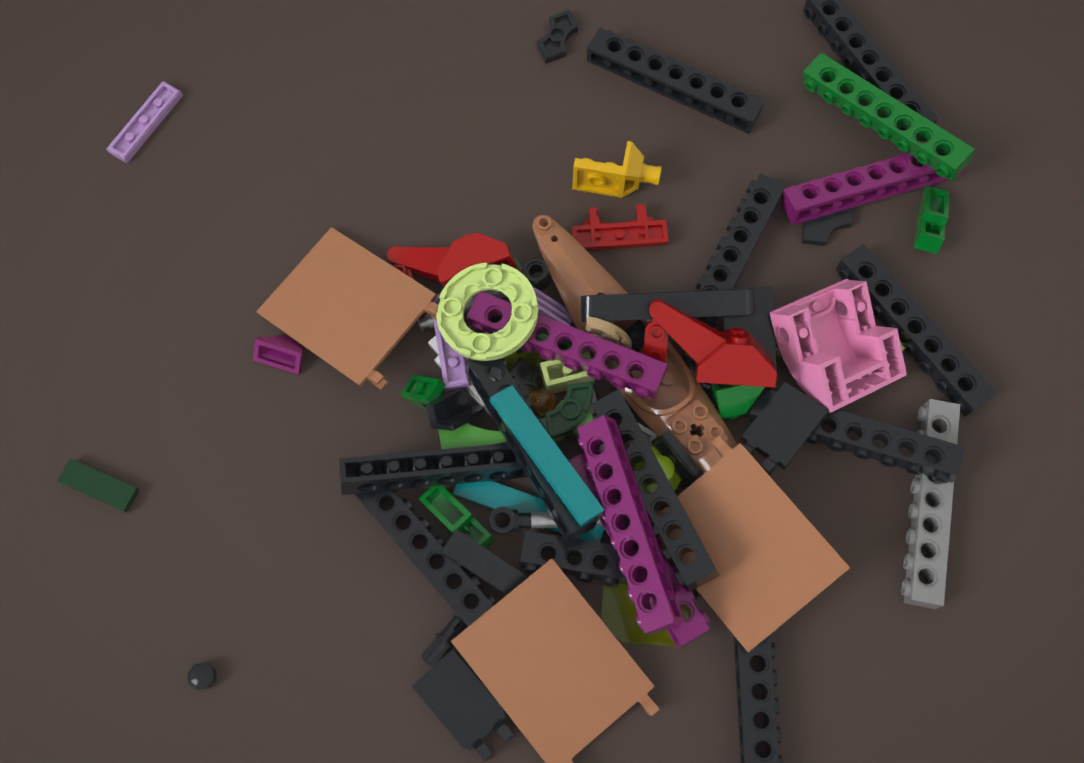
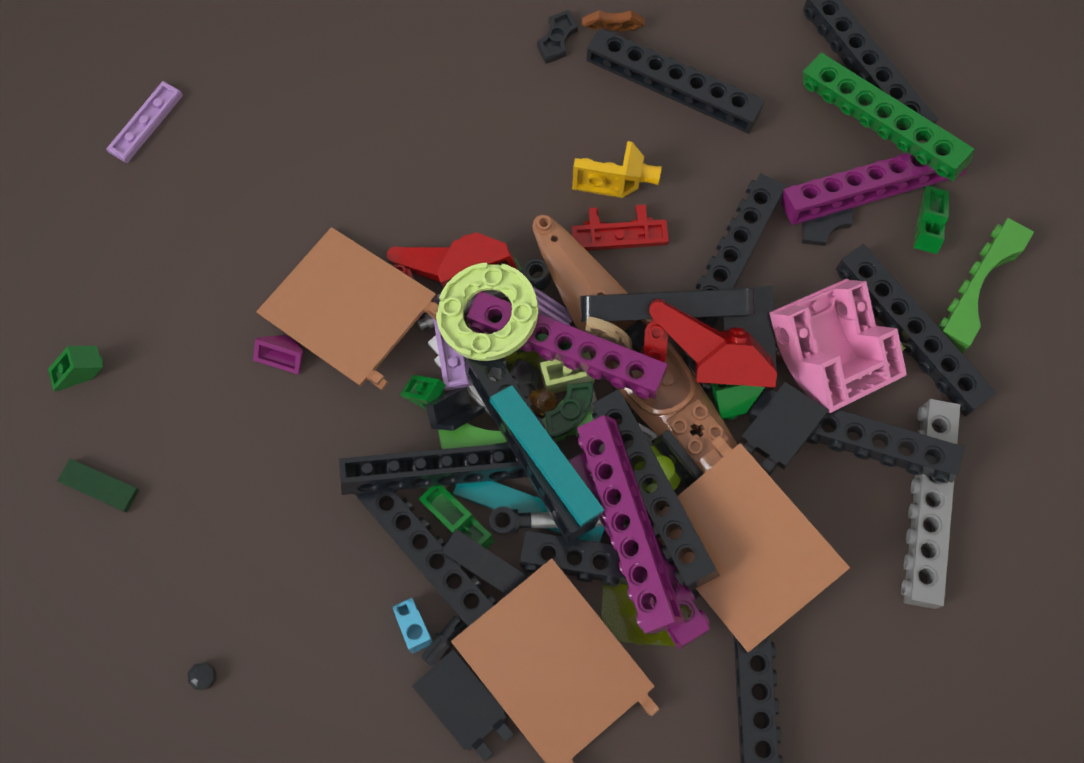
none -> green slope [48,346,103,391]
none -> medium azure leg [393,597,433,654]
none -> dark orange tile [582,10,645,32]
none -> bright green arch [938,218,1034,353]

